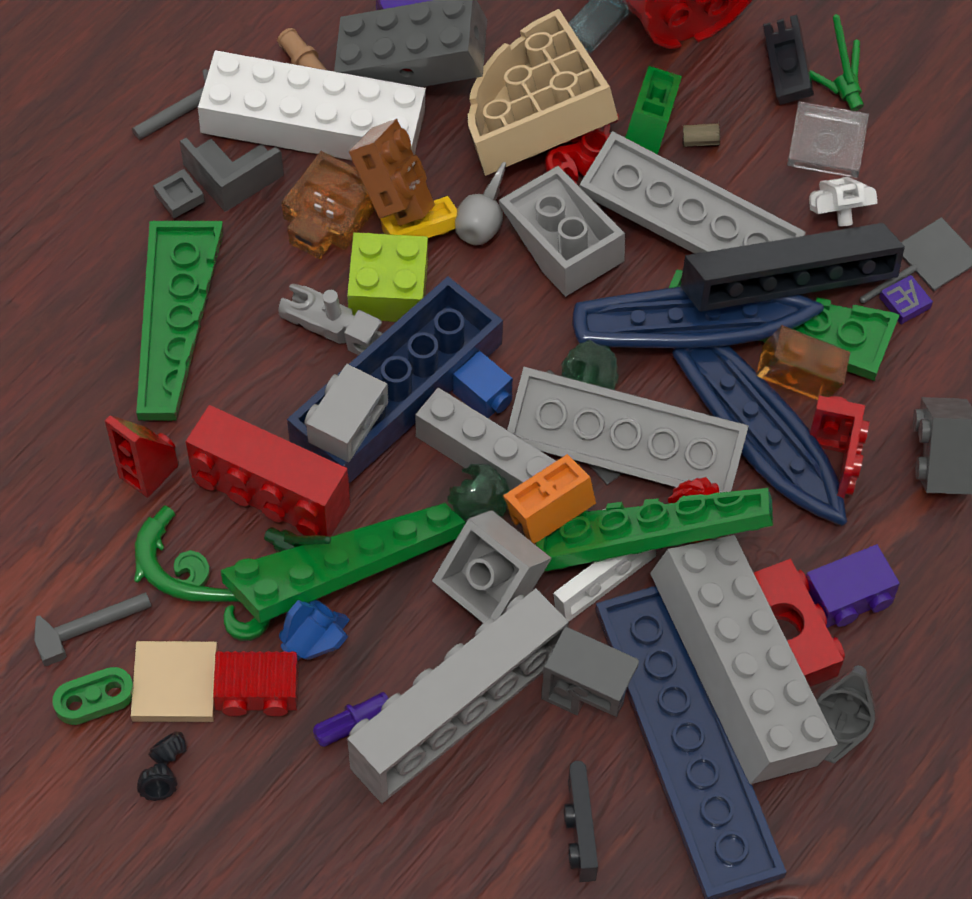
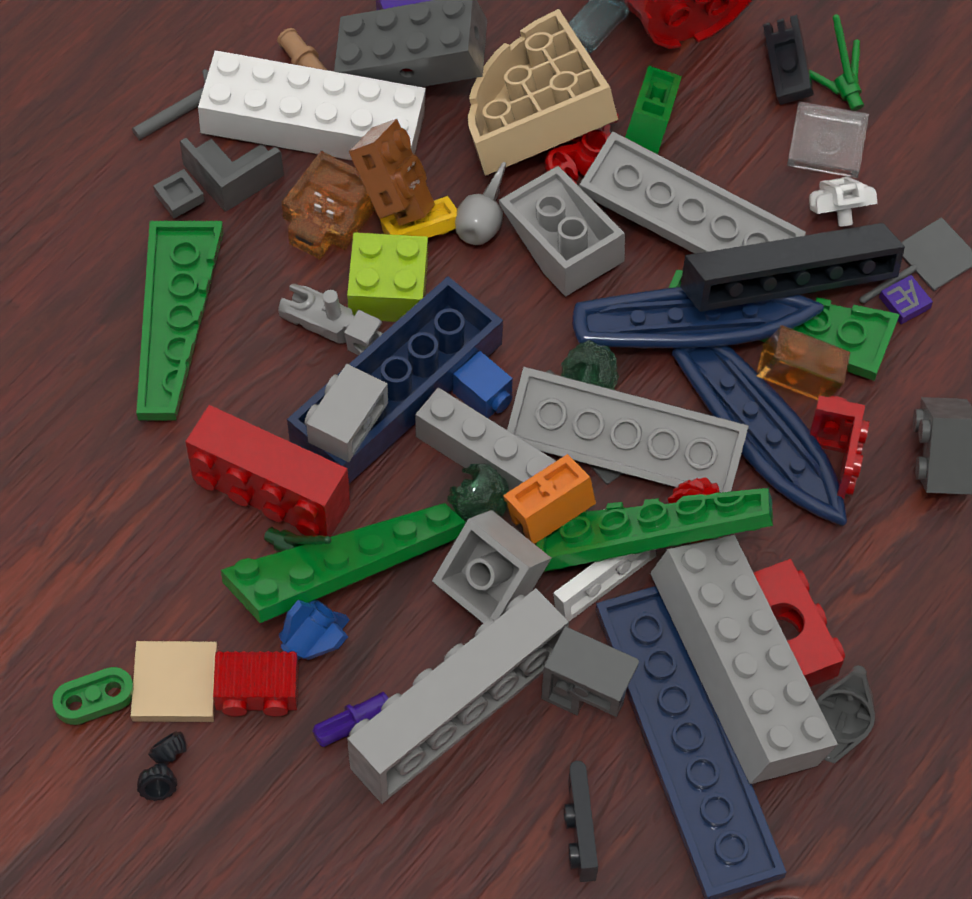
dark grey piece [34,592,152,666] -> none
red slope [105,415,178,498] -> none
green plant [134,505,270,641] -> none
dark tan piece [683,120,720,147] -> none
dark purple brick [806,544,900,628] -> none

